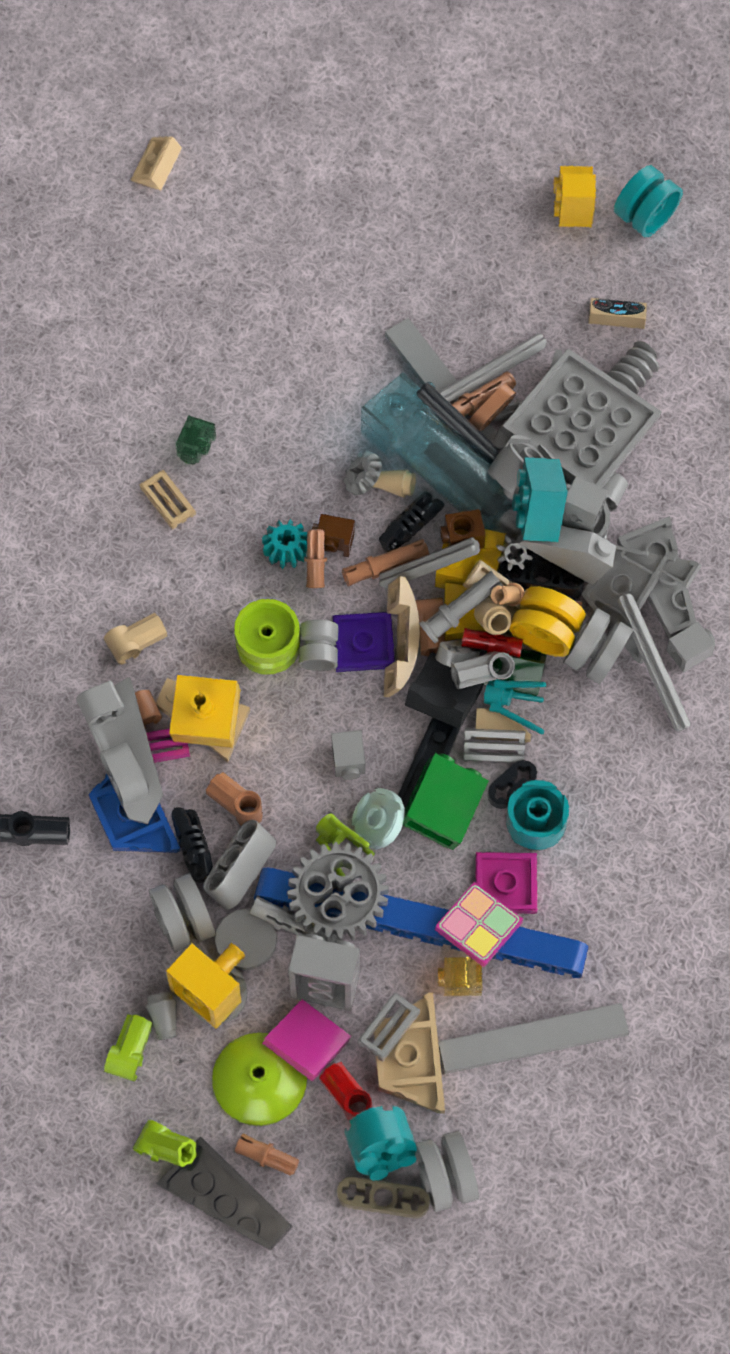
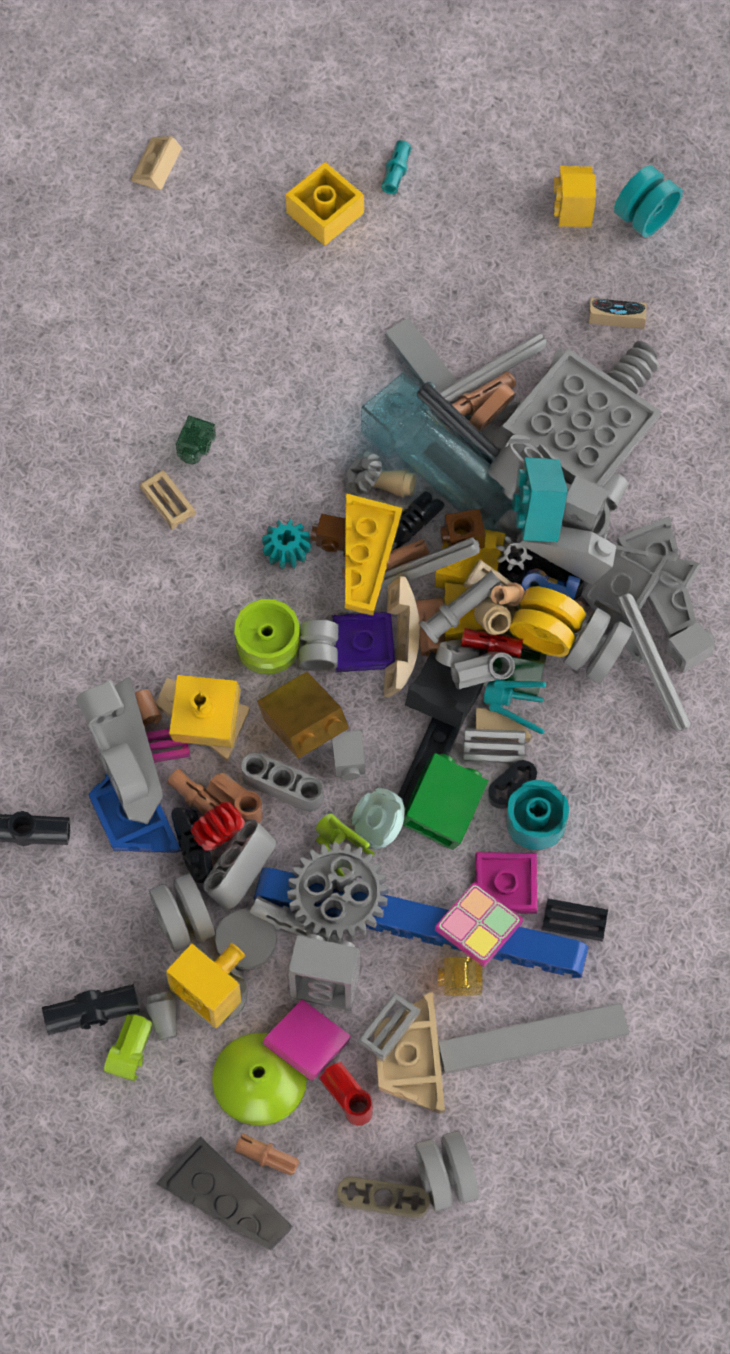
tan piece [104,613,168,665] -> none
lime piece [132,1119,197,1168] -> none
nougat axle [304,529,327,588] -> none
teal brick [344,1106,417,1181] -> none
none -> black piece [42,984,140,1035]
none -> nougat pin [167,769,233,840]
none -> red gear [191,802,245,851]
none -> light grey beam [241,752,323,812]
none -> pearl gold brick [257,671,349,759]
none -> yellow brick [285,162,364,246]
none -> yellow wing [345,493,403,616]
none -> teal pin [381,140,412,195]
none -> blue leg [522,569,581,600]
none -> black tile [542,898,608,942]

